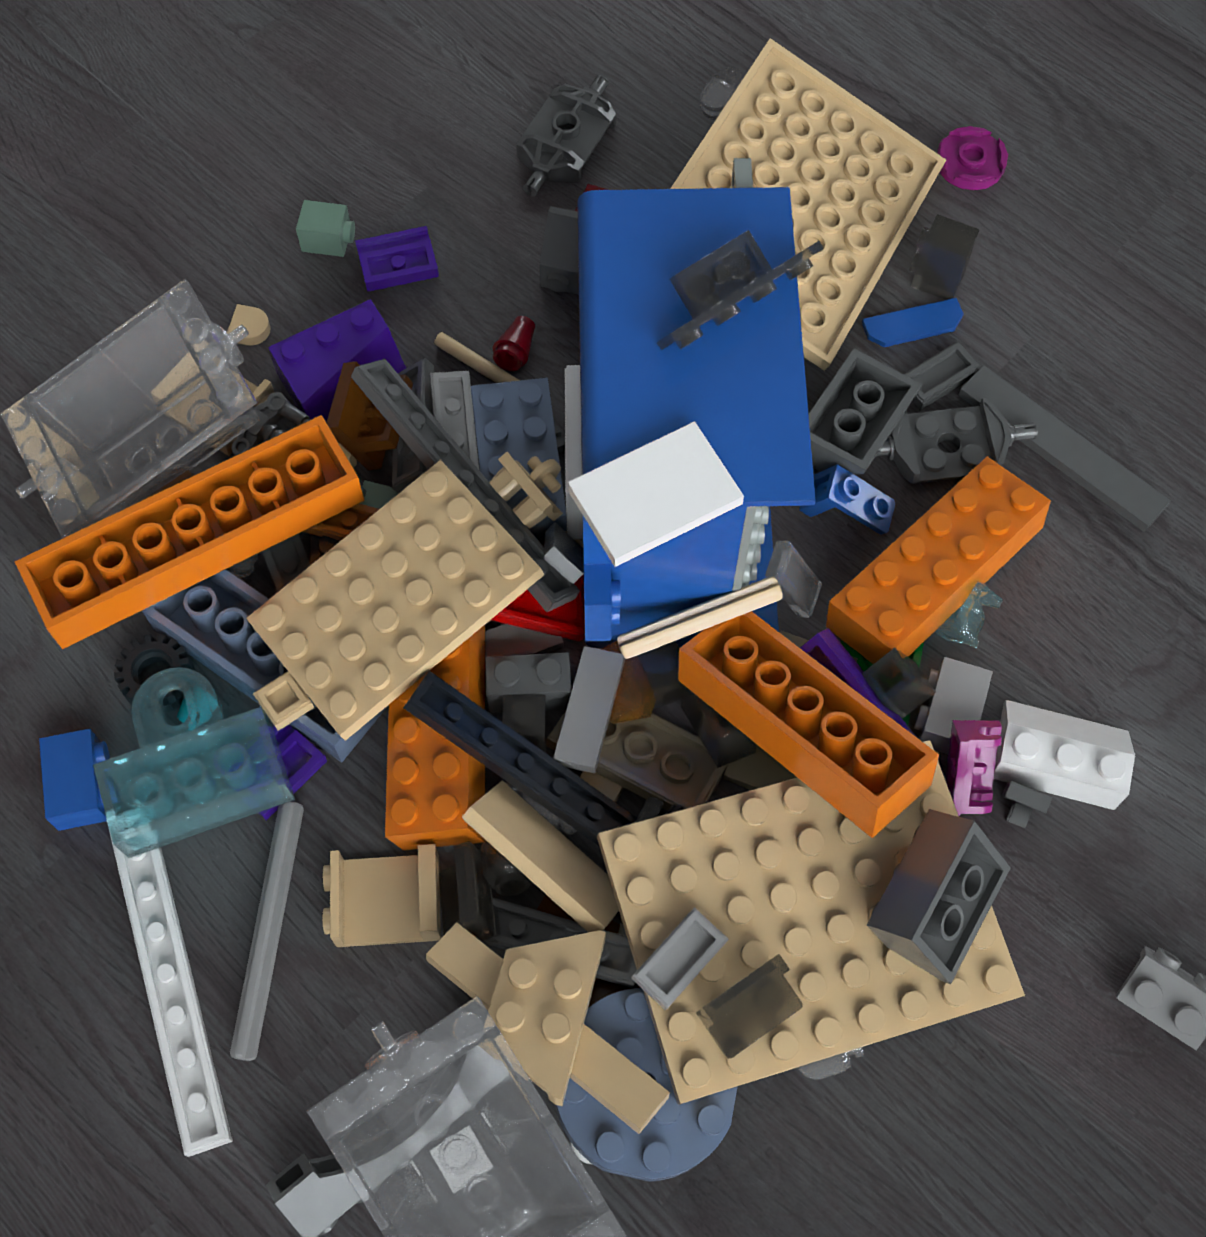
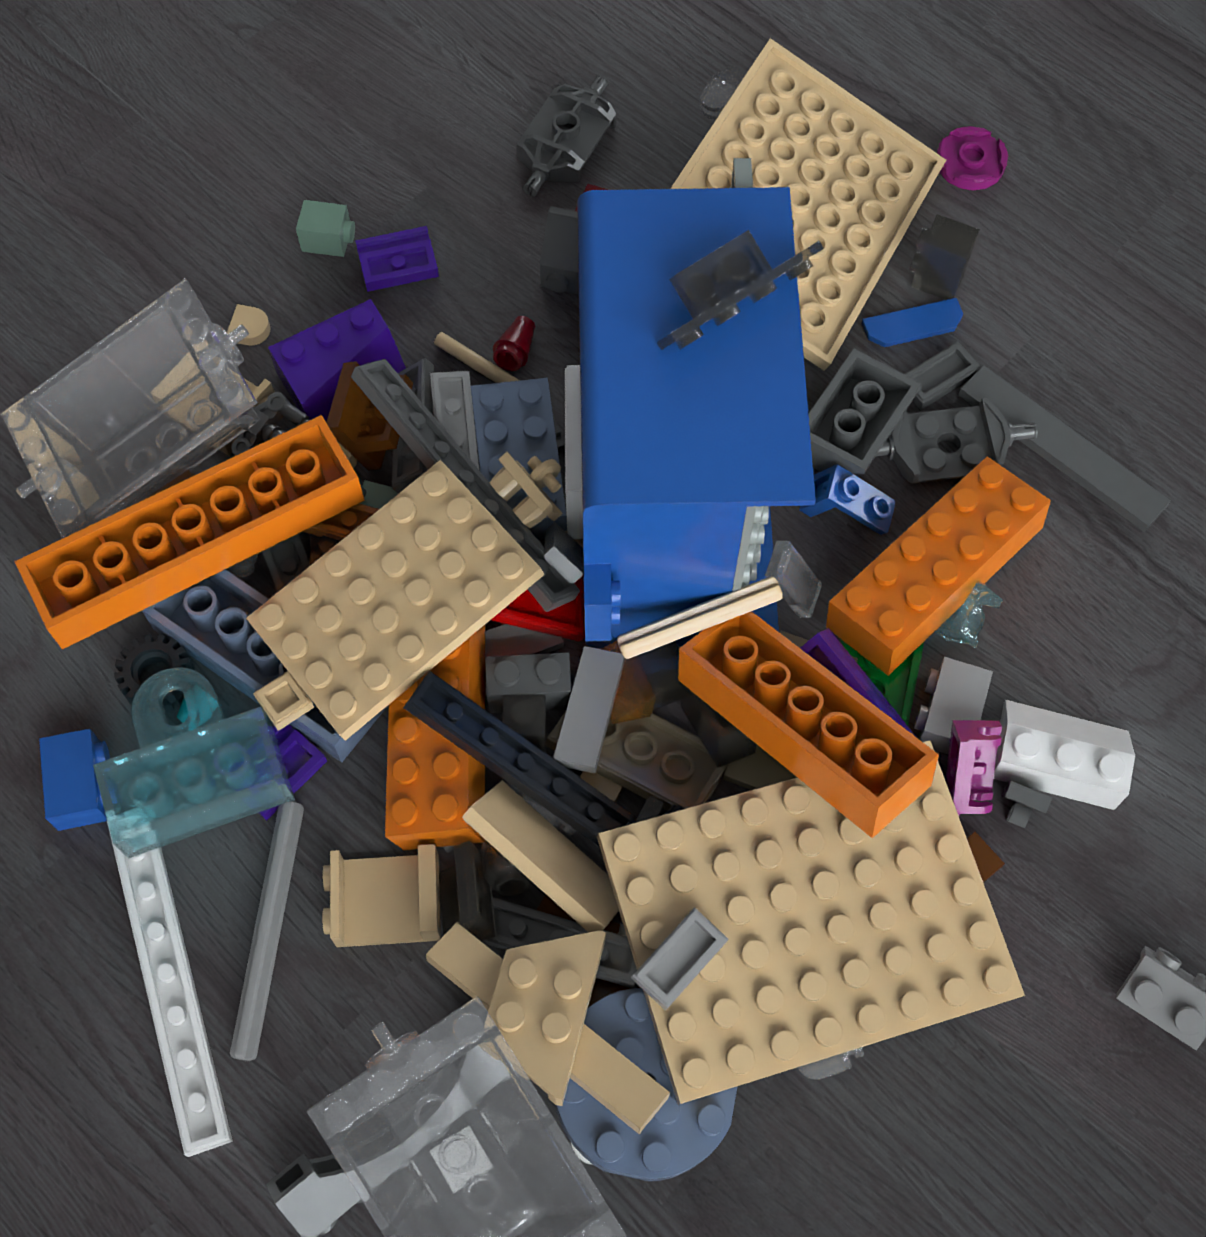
white tile [568,421,744,567] -> none
clear smoke panel [696,954,803,1059] -> none
clear smoke brick [862,647,936,718] -> none
dark grey slope [867,809,1011,984] -> none

